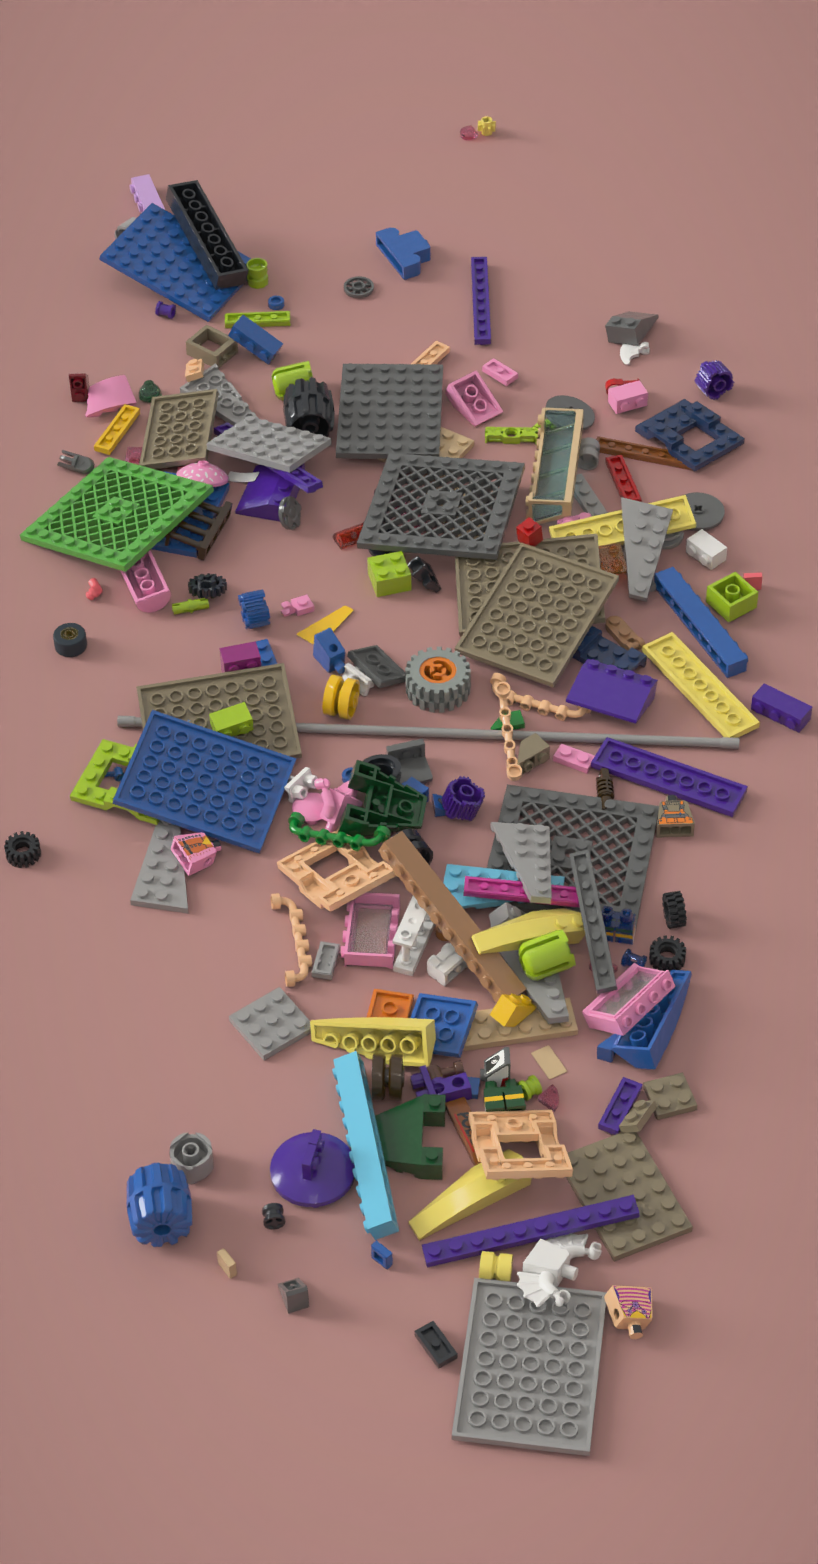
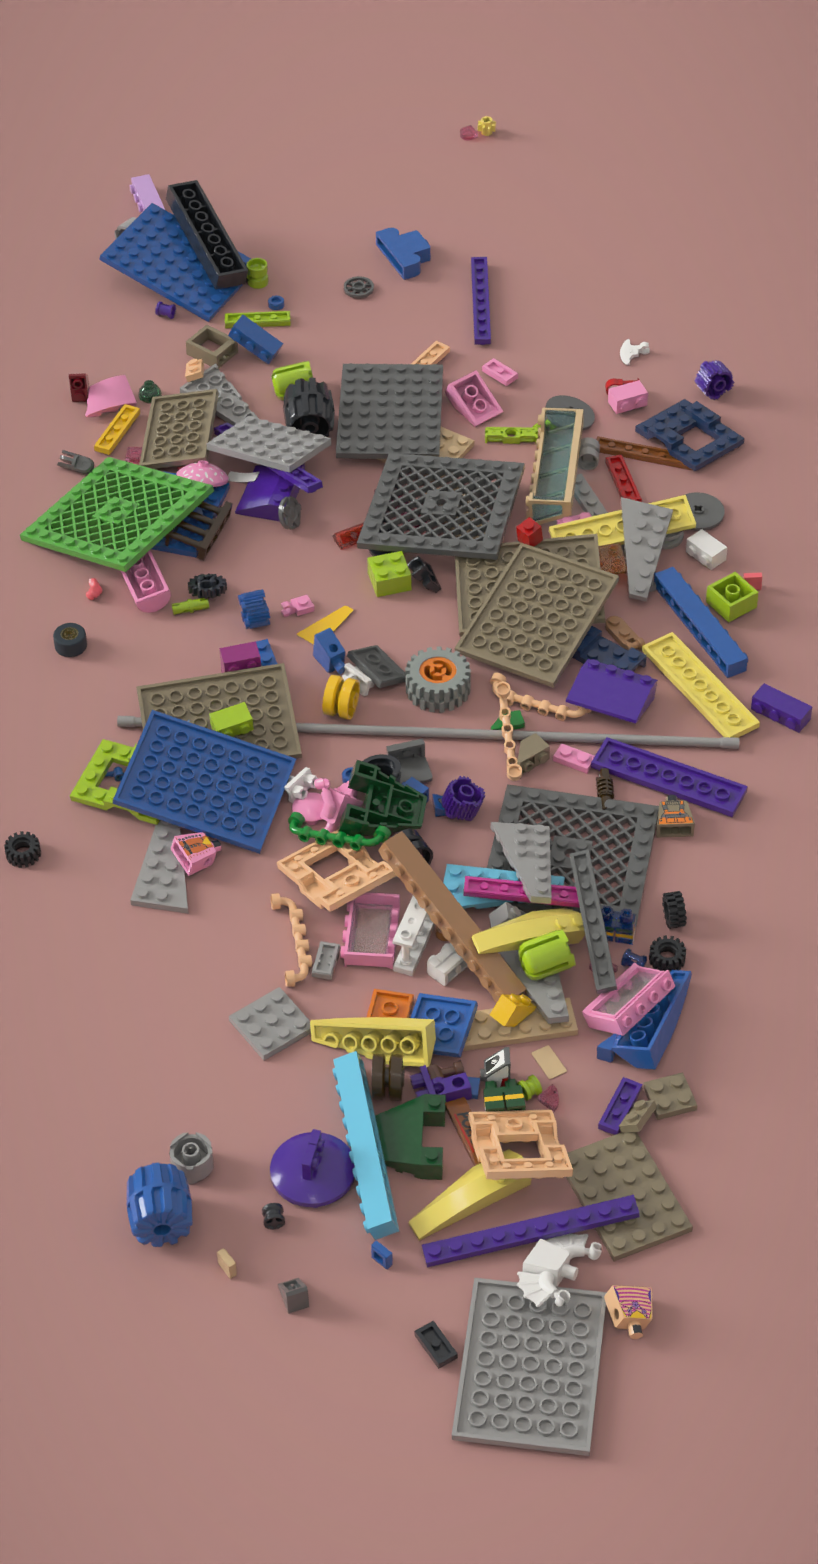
light yellow wheel [479,1251,513,1282] -> none
dark grey slope [605,311,659,346] -> none

